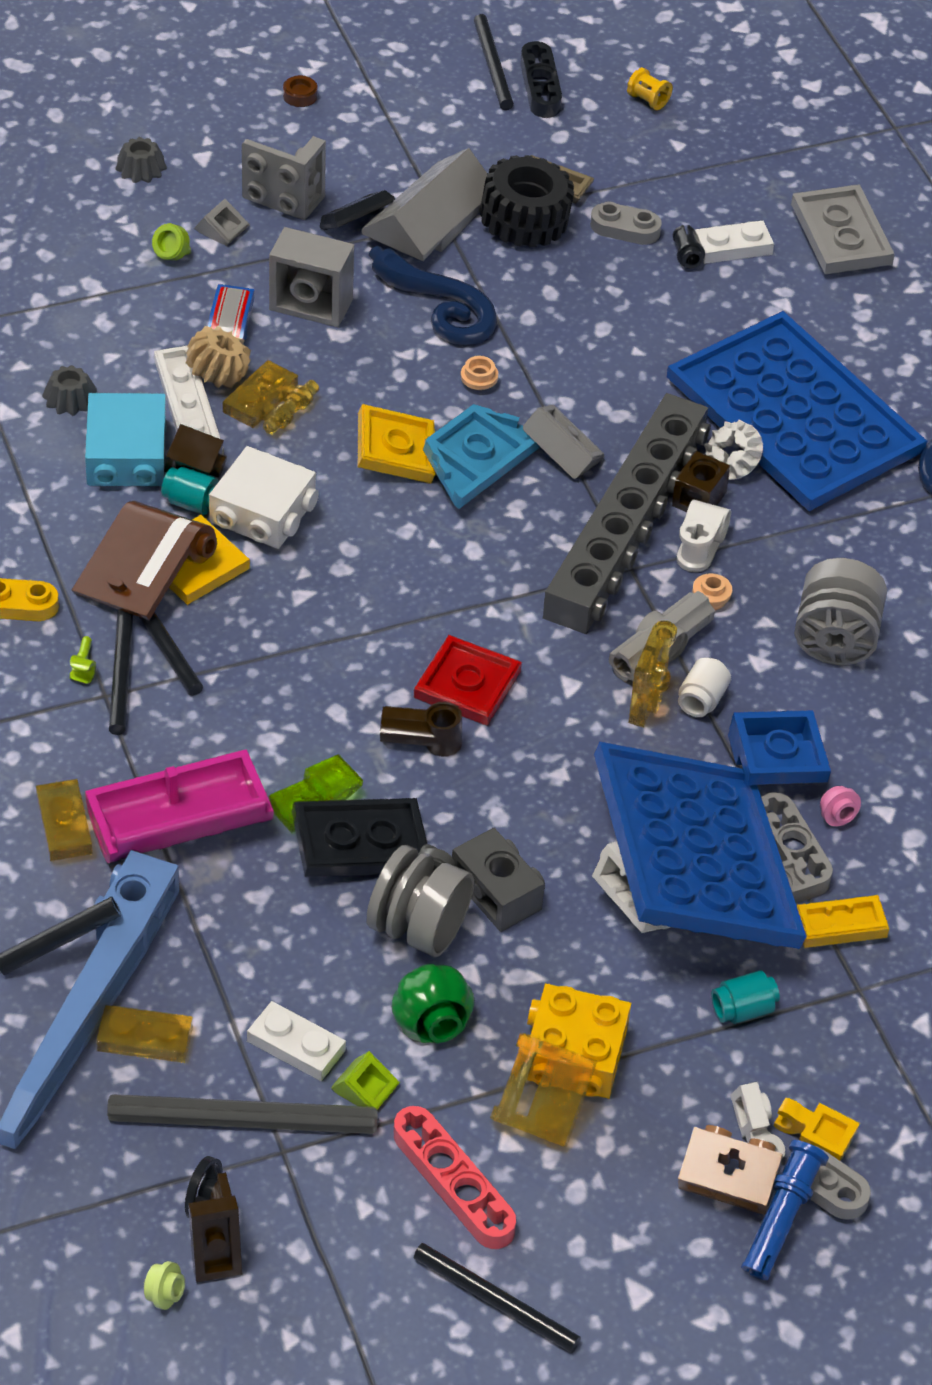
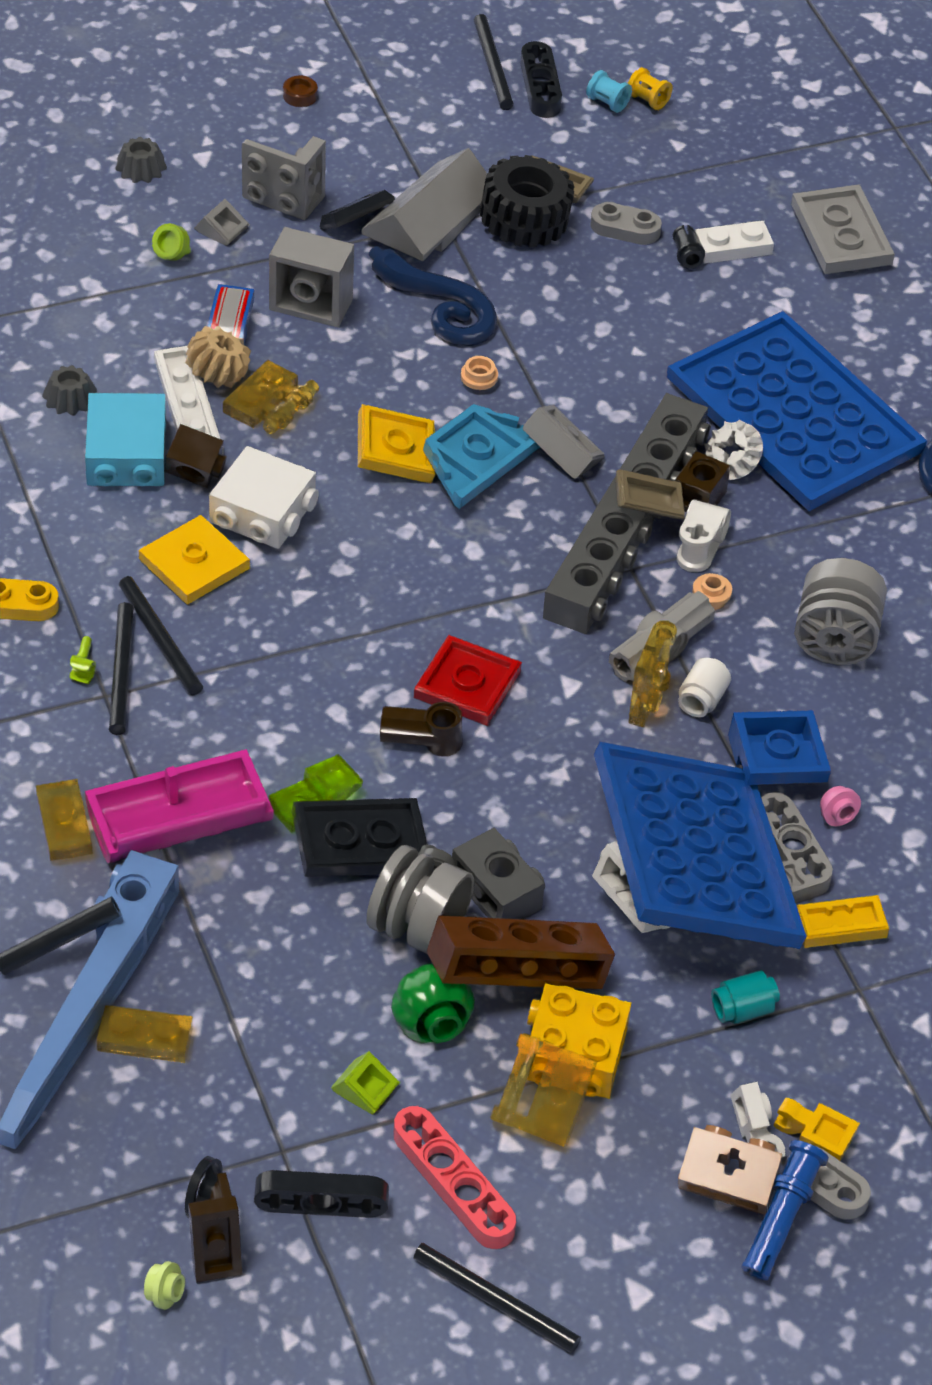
reddish brown door [72,501,217,620] -> none
dark grey axle [107,1094,378,1134] -> none
teal brick [161,467,219,515] -> none
white plate [247,1001,346,1082] -> none
none -> black beam [254,1170,389,1218]
none -> reddish brown brick [427,915,615,989]
none -> medium azure bush [586,70,632,113]
none -> dark tan tile [615,469,685,520]

